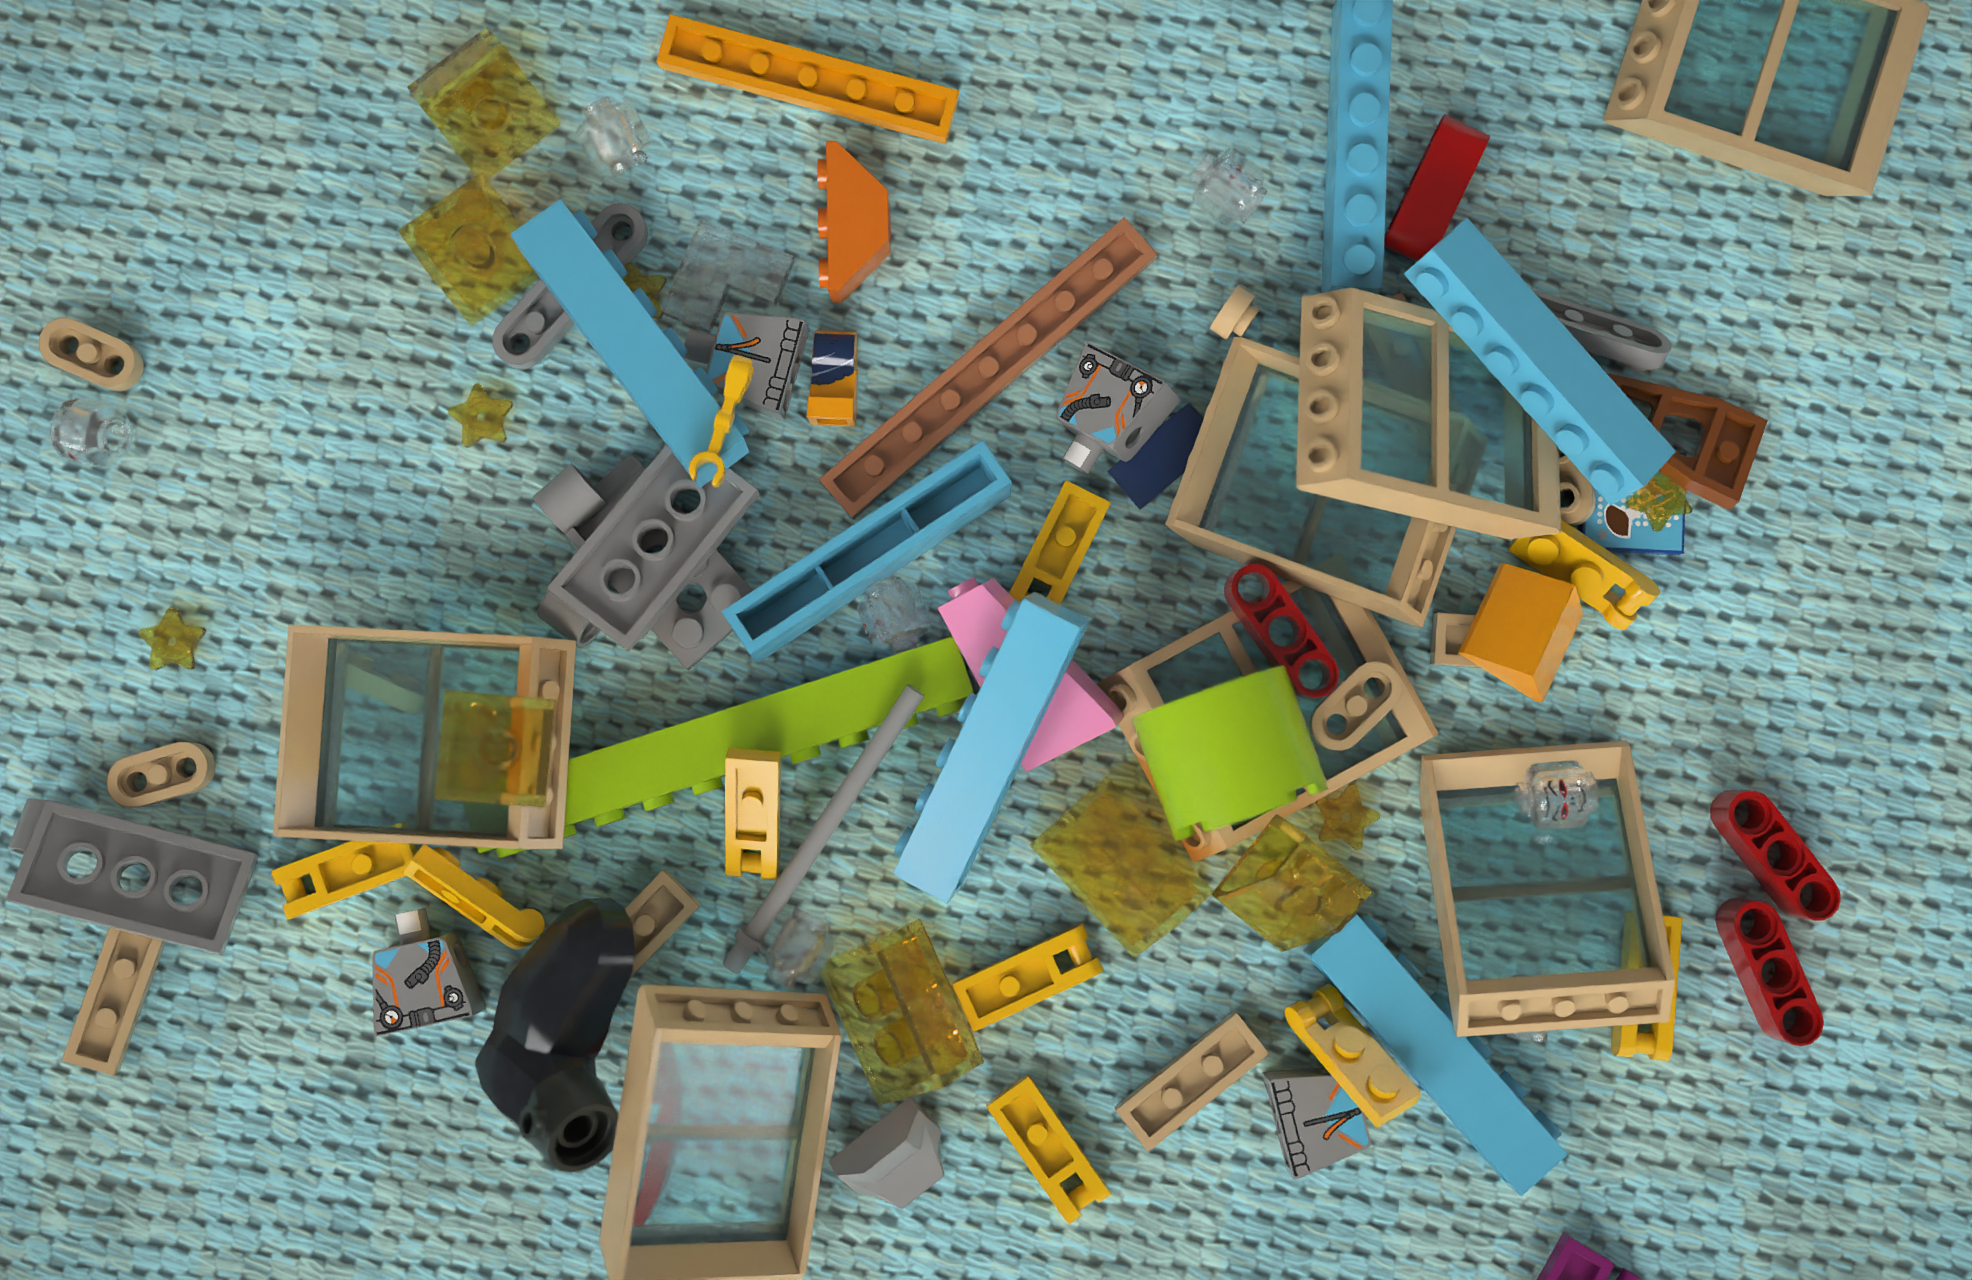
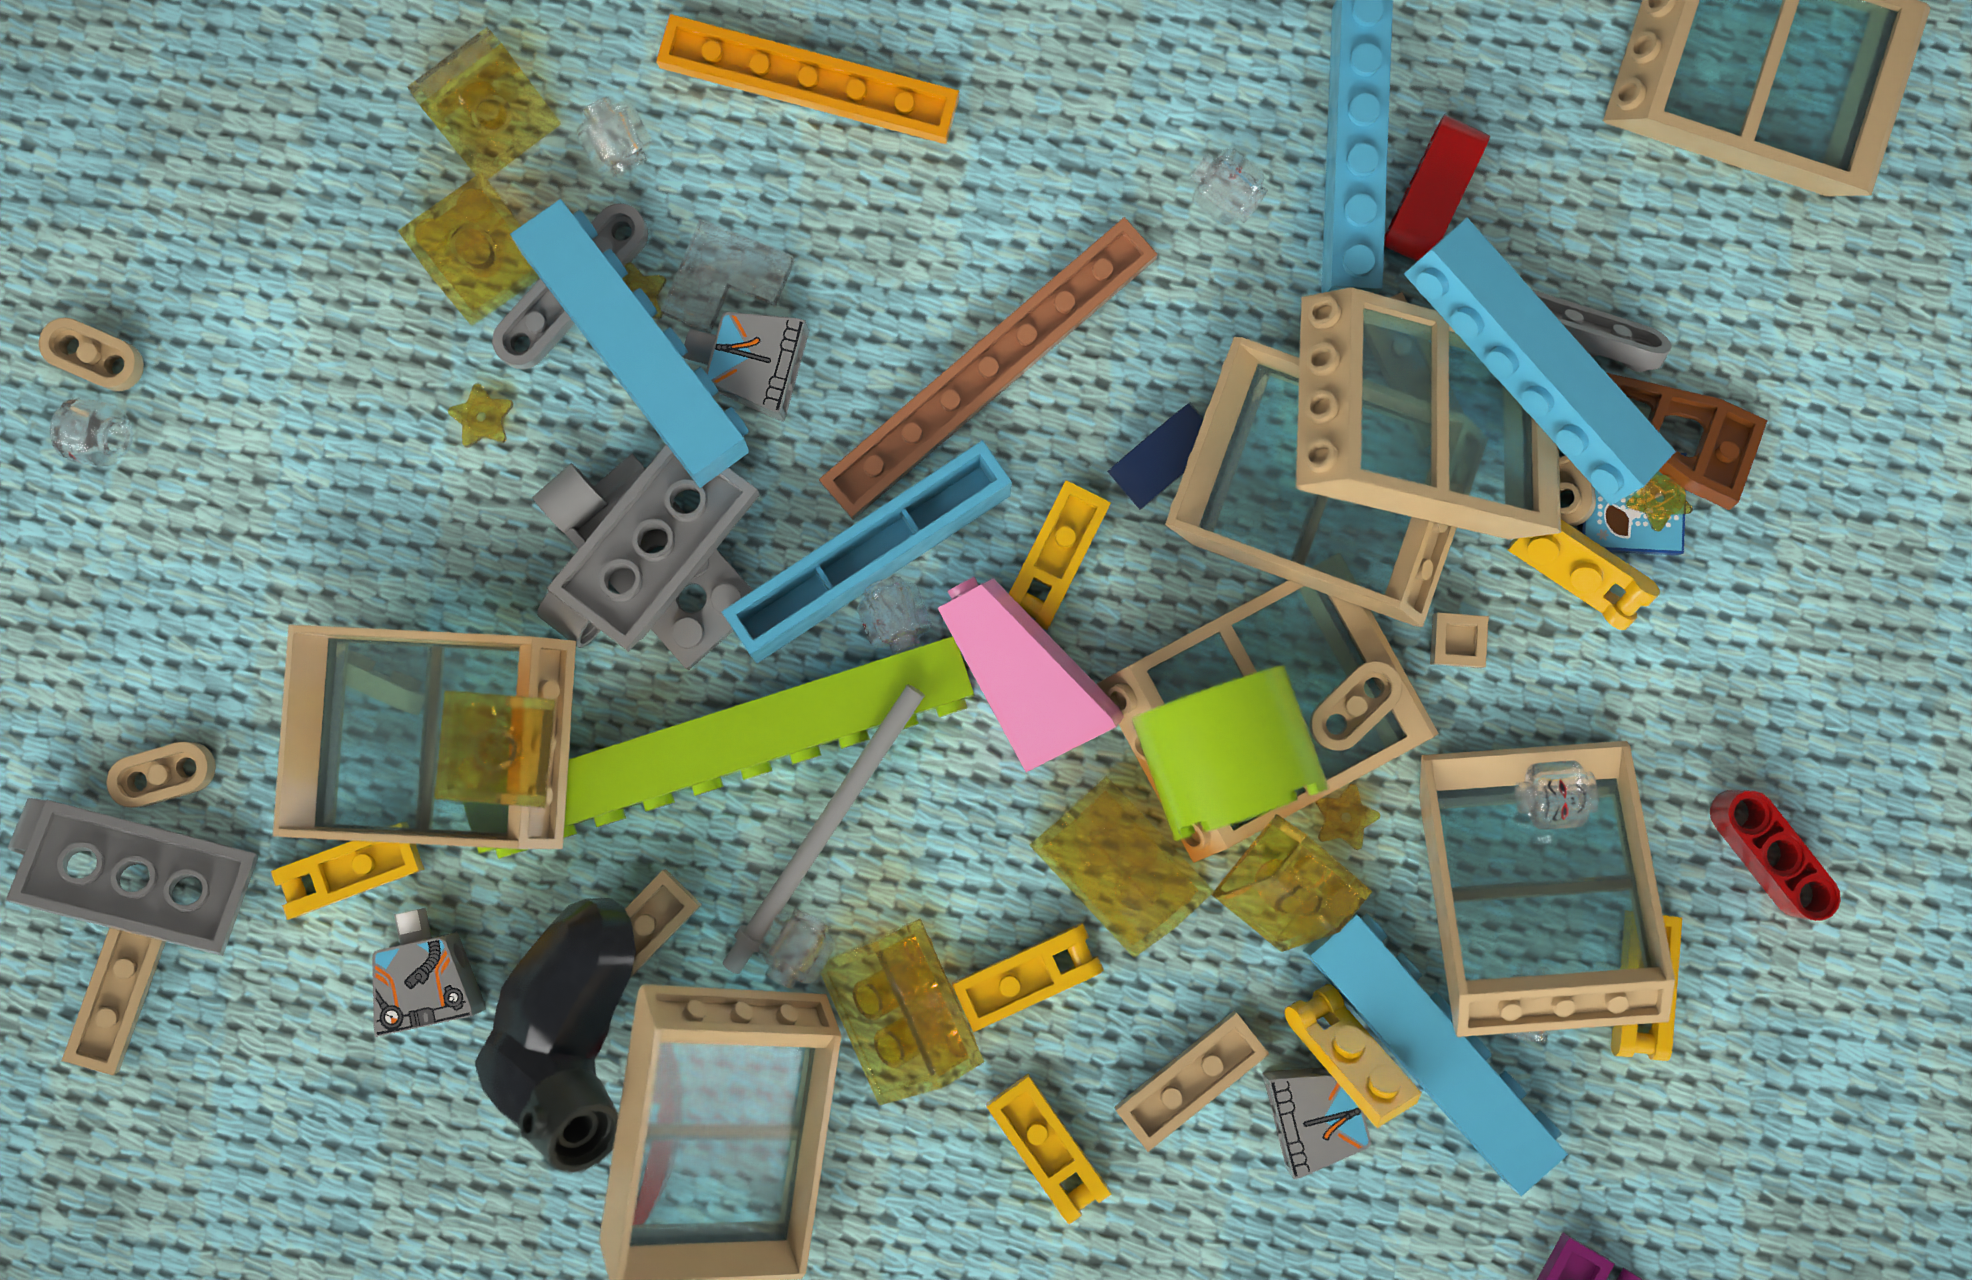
clear yellow plate [139,607,206,671] -> none
yellow plate [403,844,545,950] -> none
yellow piece [689,355,754,488] -> none
yellow plate [725,748,781,880] -> none
leg [806,330,859,427] -> none
orange slope [817,141,891,303] -> none
light grey slope [829,1096,944,1209] -> none
medium azure brick [892,592,1091,904] -> none
light grey torso [1056,342,1181,474] -> none
tan plate [1209,284,1260,340] -> none
red beam [1224,564,1339,698] -> none
light orange slope [1458,563,1583,702] -> none
red beam [1715,897,1824,1046] -> none

